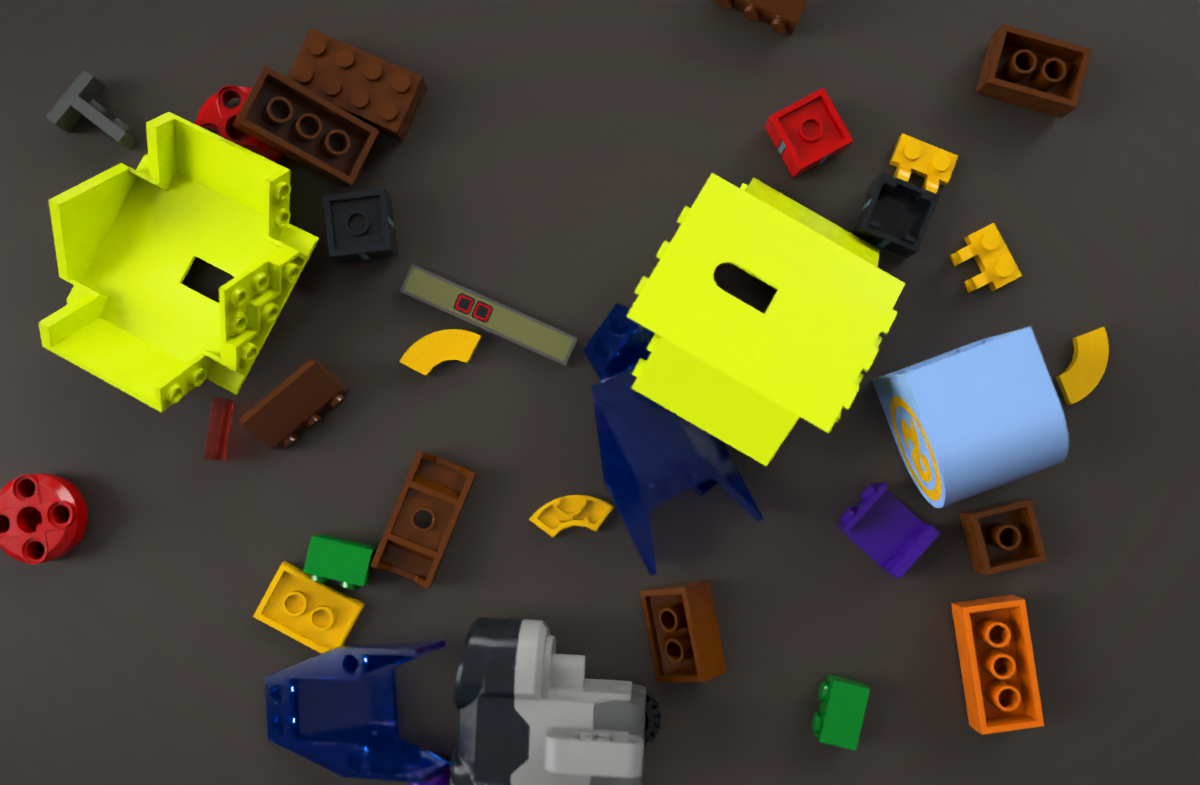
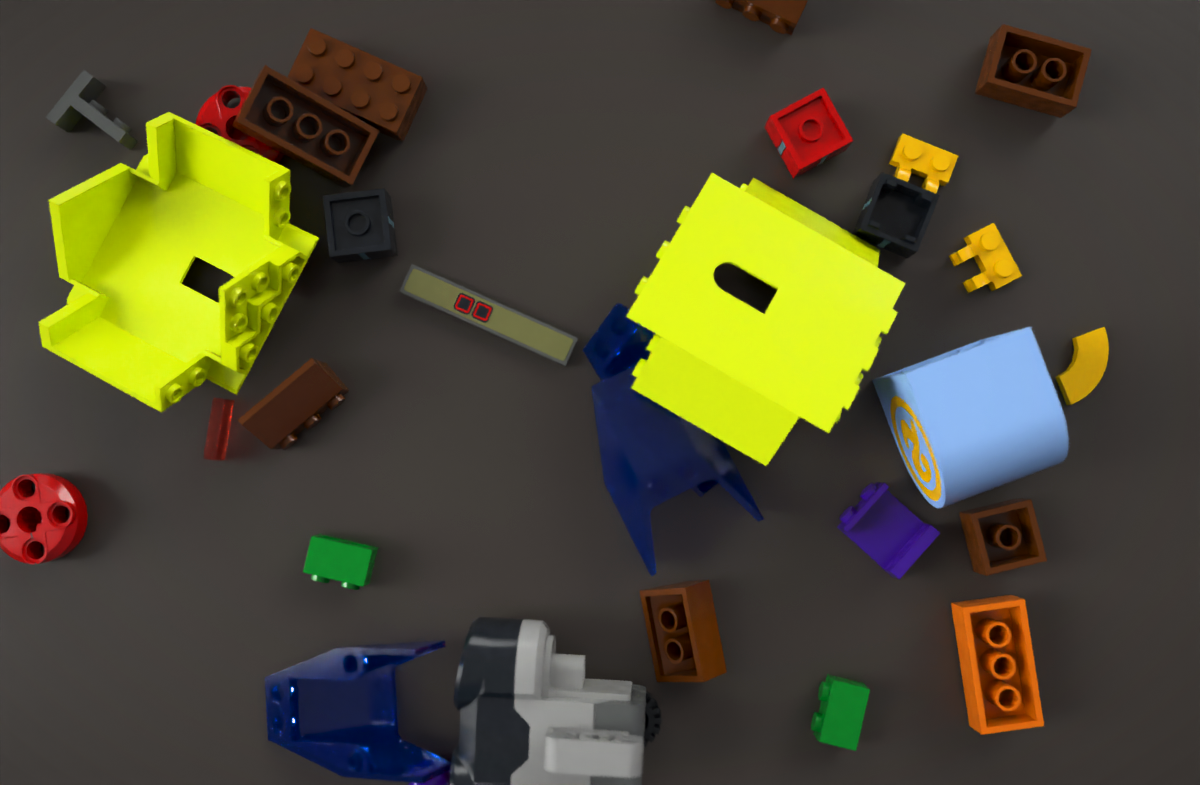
yellow tile [253,561,365,660] -> none
reddish brown piece [371,450,478,589] -> none
yellow tile [399,329,482,377] -> none
yellow tile [529,495,614,538] -> none

